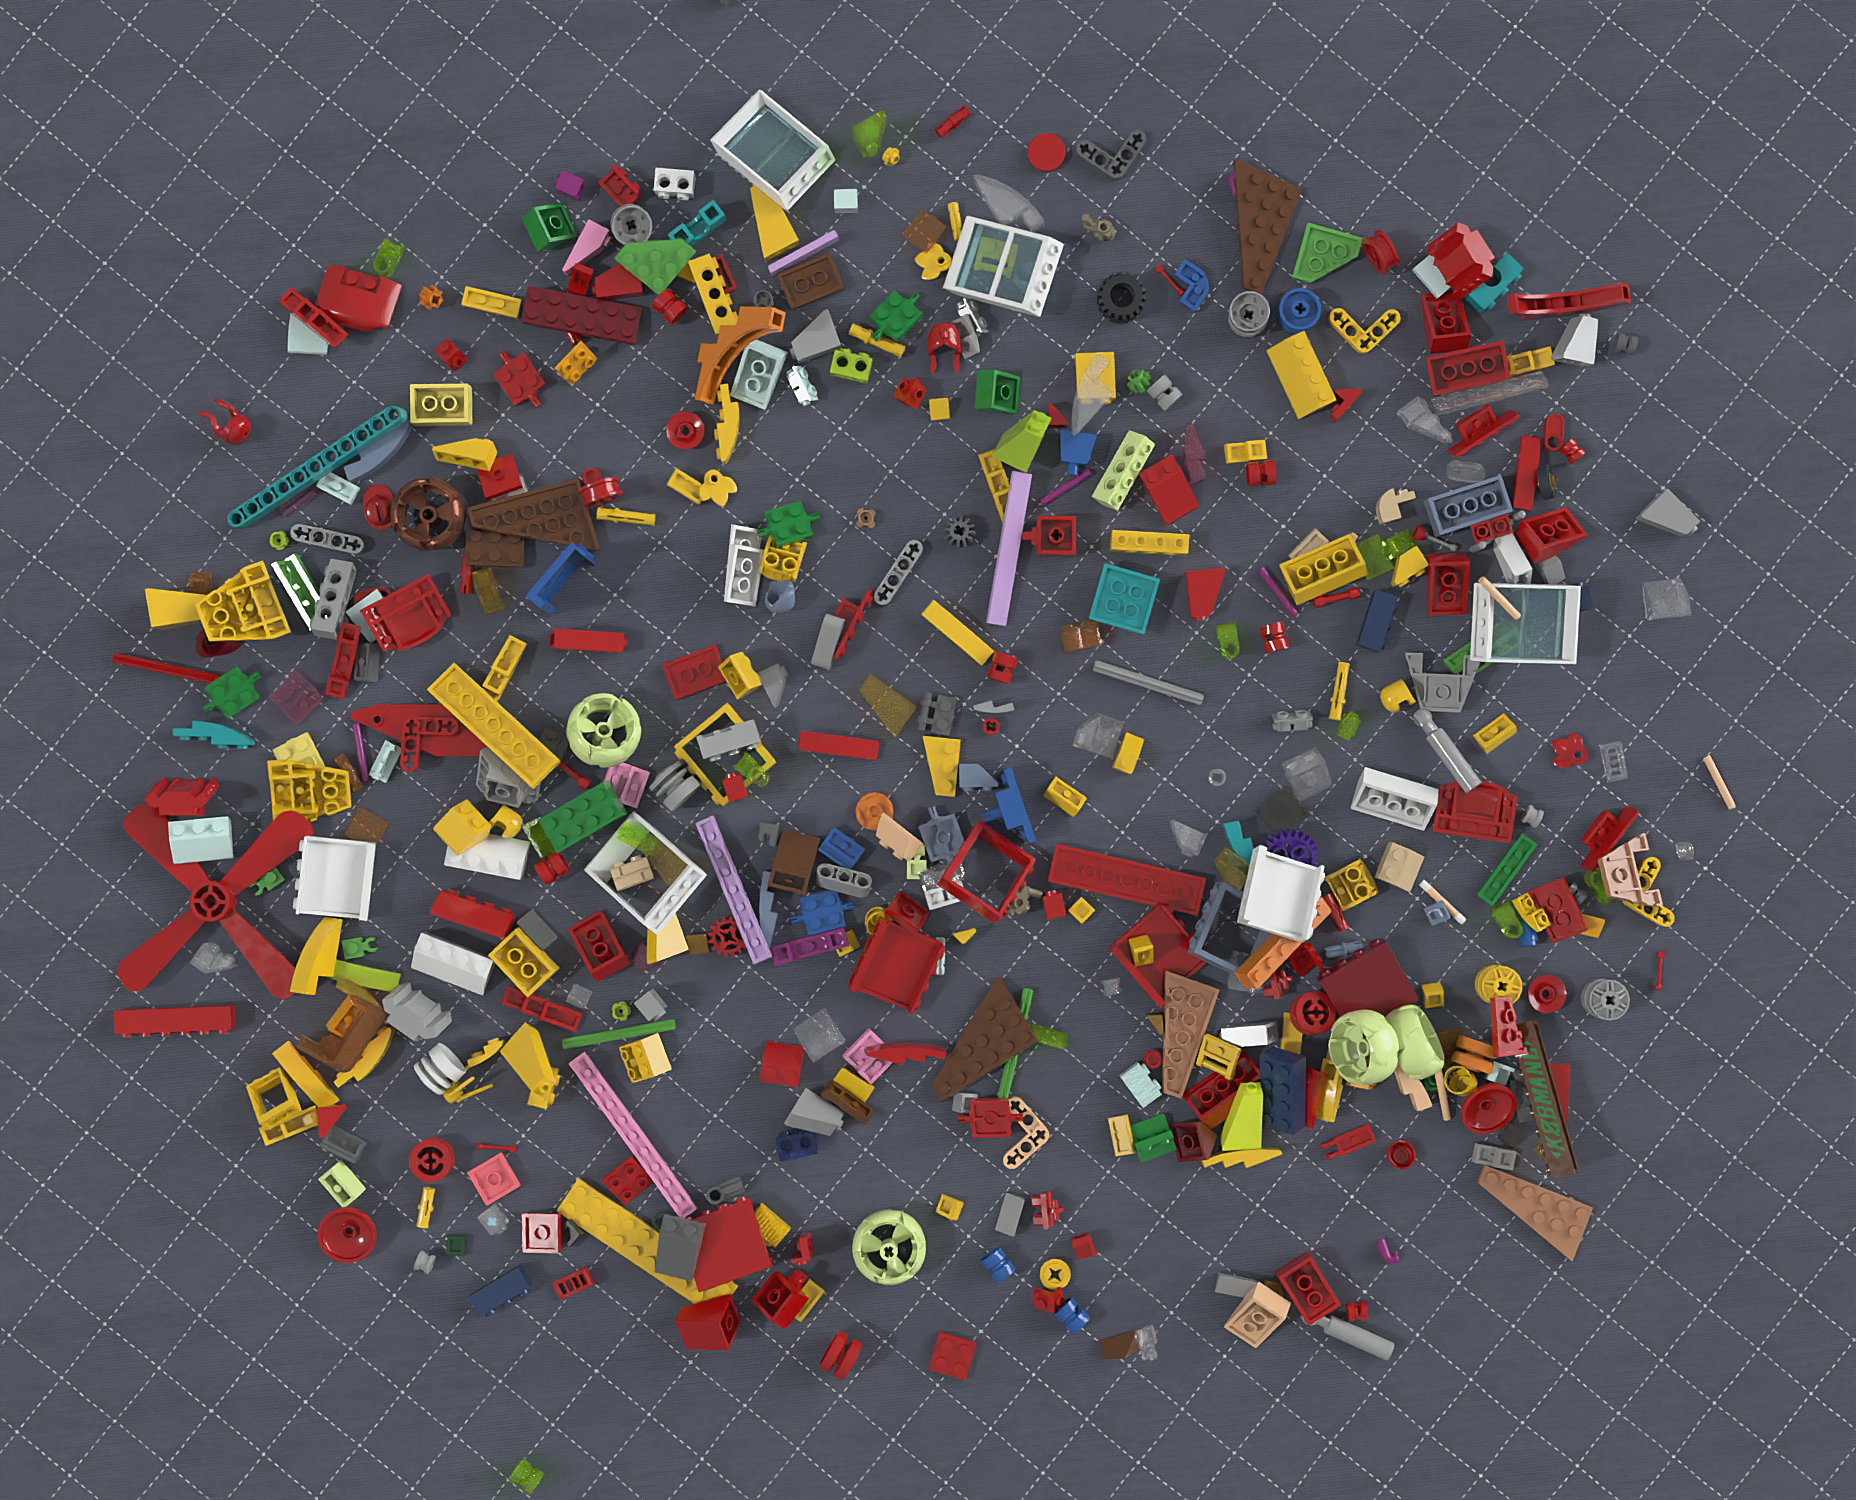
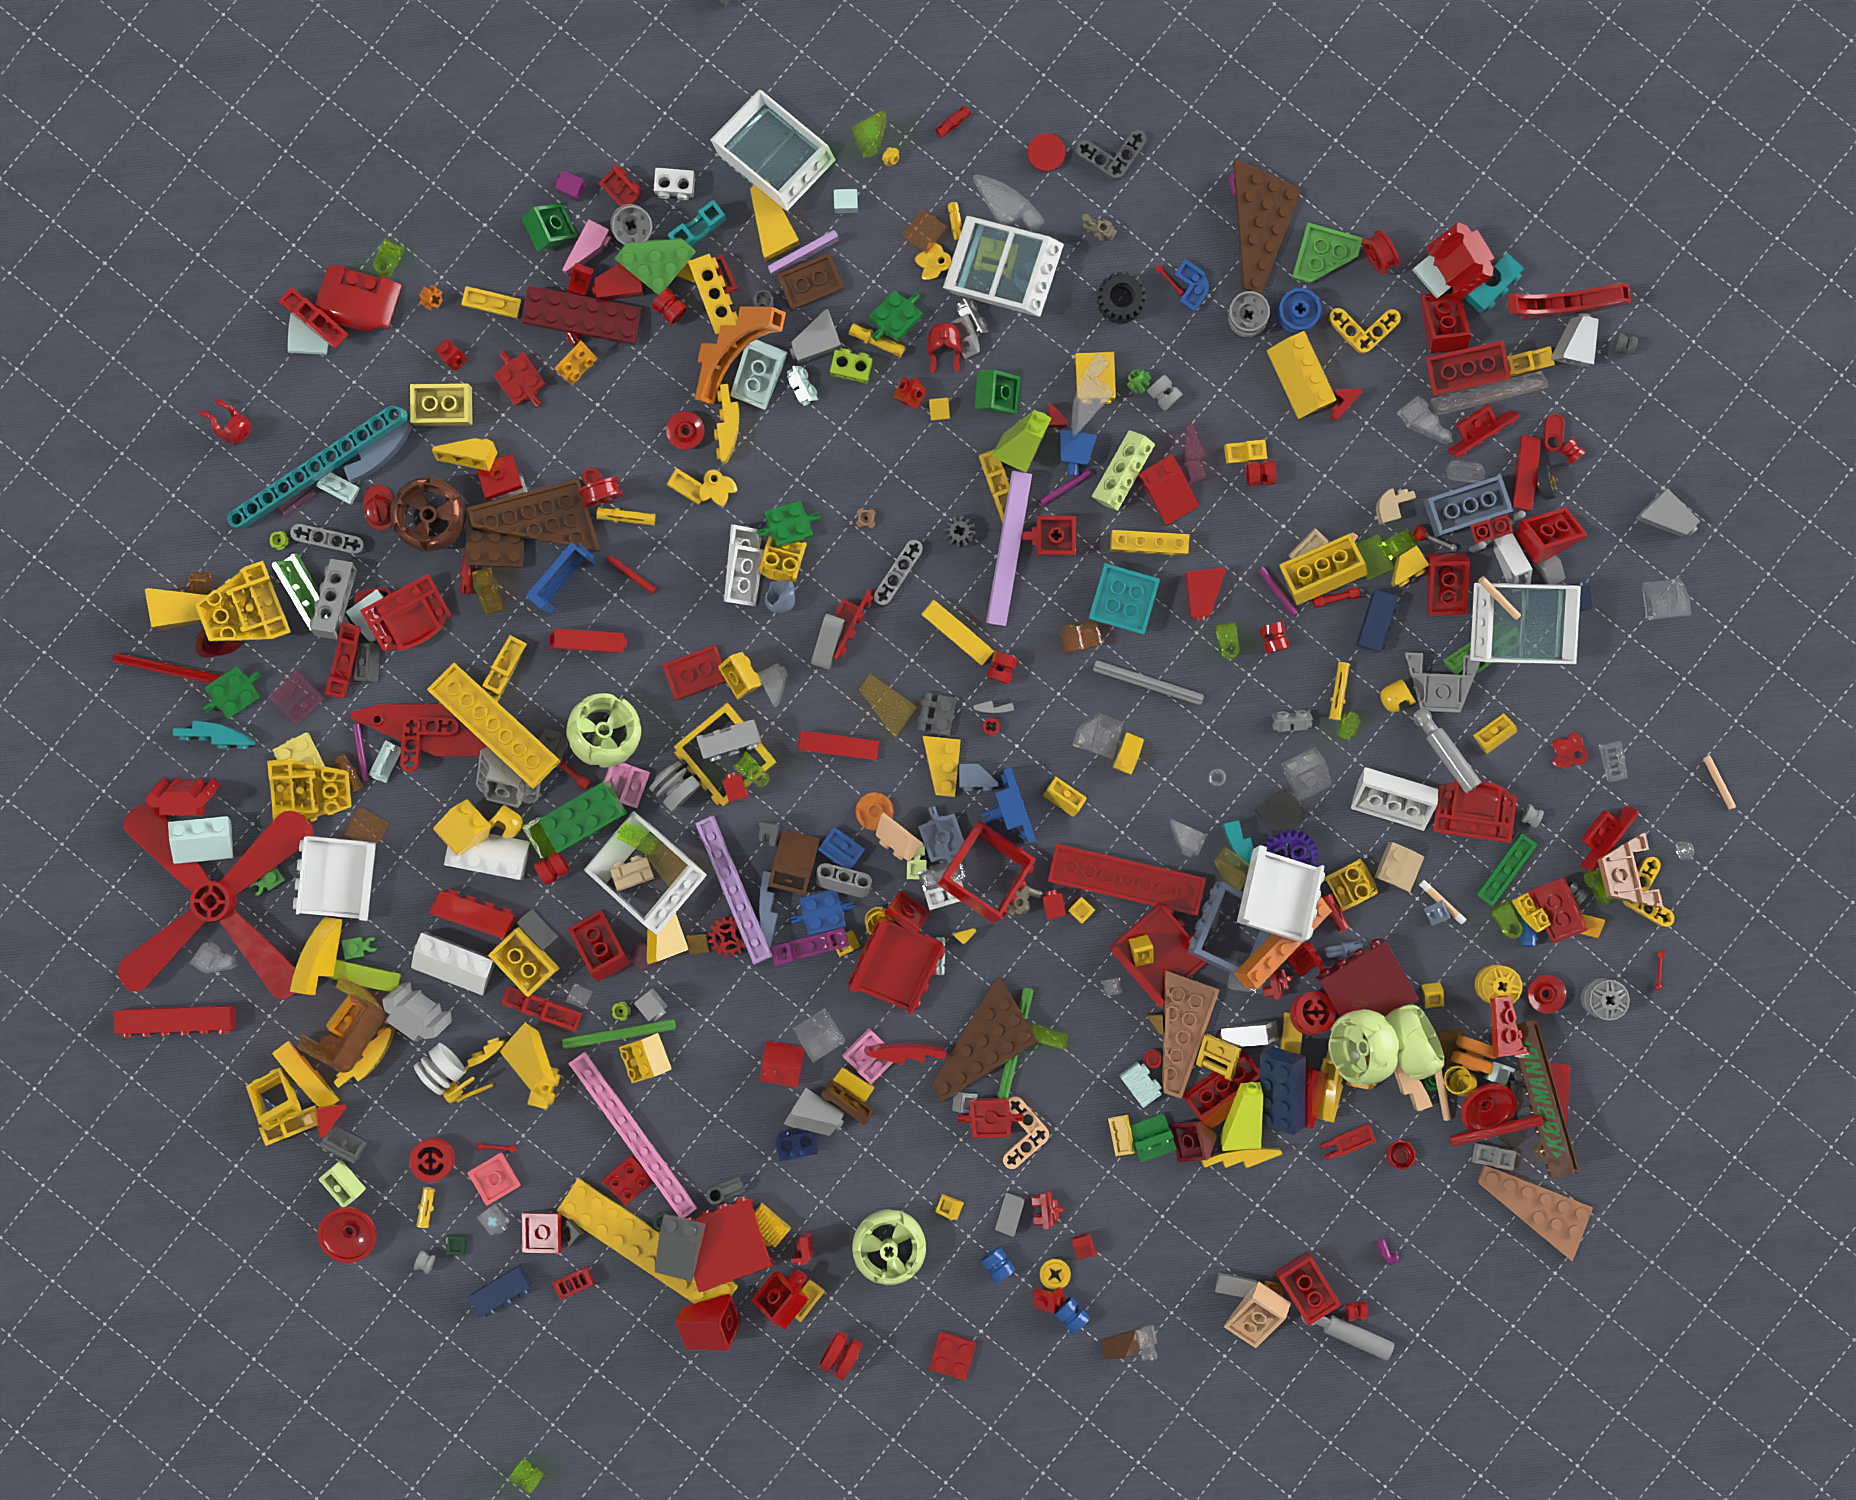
none -> red bar [606,555,657,595]
none -> red axle [1450,1115,1544,1146]

